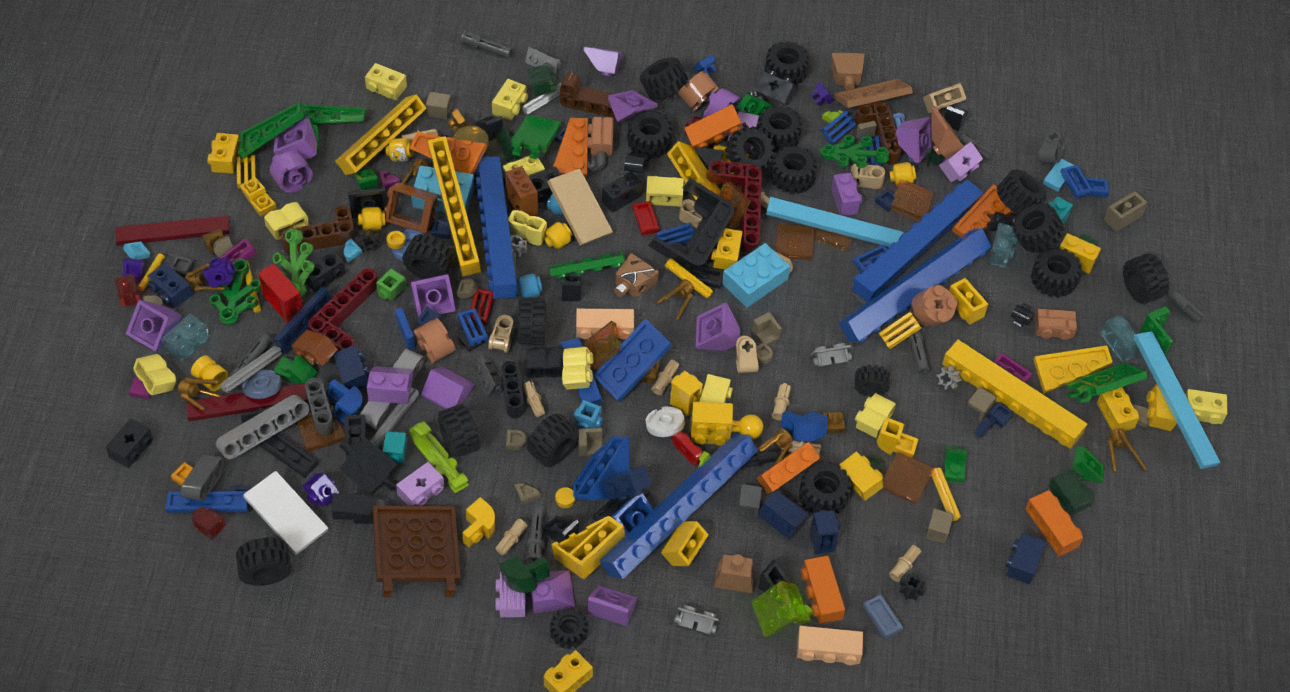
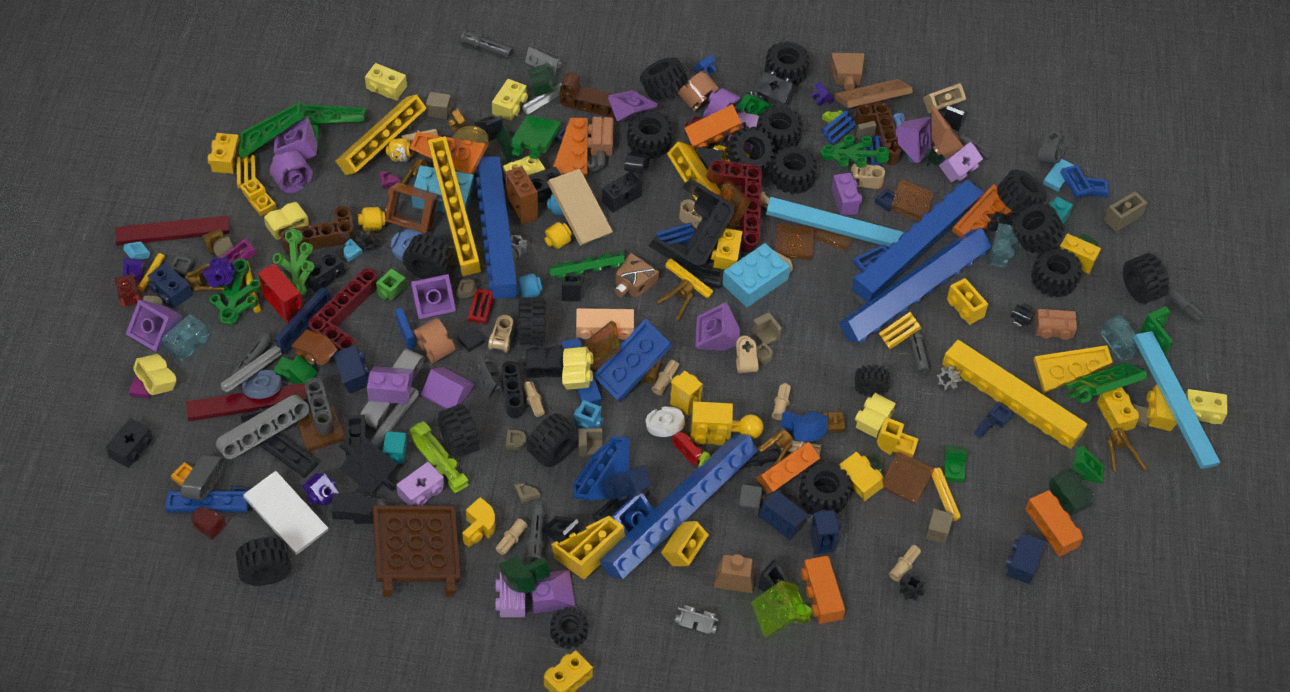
pearl gold plant [178,377,224,410] -> none
yellow wheel [191,355,229,391] -> none
blue brick [326,379,362,424] -> none
black slope [348,186,387,218] -> none
green slope [353,168,378,189] -> none
yellow tile [387,231,406,250] -> none
dark blue tile [416,306,443,326] -> none
dark blue tile [431,218,451,239] -> none
blue tile [457,308,489,346] -> none
light yellow brick [508,210,547,245] -> none
yellow tile [555,487,576,508] -> none
slope [584,46,623,76] -> none
medium lavender slope [588,585,638,626] -> none
red tile [632,201,659,236] -> none
light yellow brick [646,176,684,207] -> none
light yellow brick [700,374,733,403] -> none
light nougat brick [797,626,863,665] -> none
light grey hinge [810,343,852,367] -> none
sand blue tile [863,594,903,639] -> none
yellow head [889,162,916,187] -> none
nougat brick [911,285,957,327] -> none
dark tan panel [968,387,996,422] -> none
magenta tile [993,353,1033,383] -> none

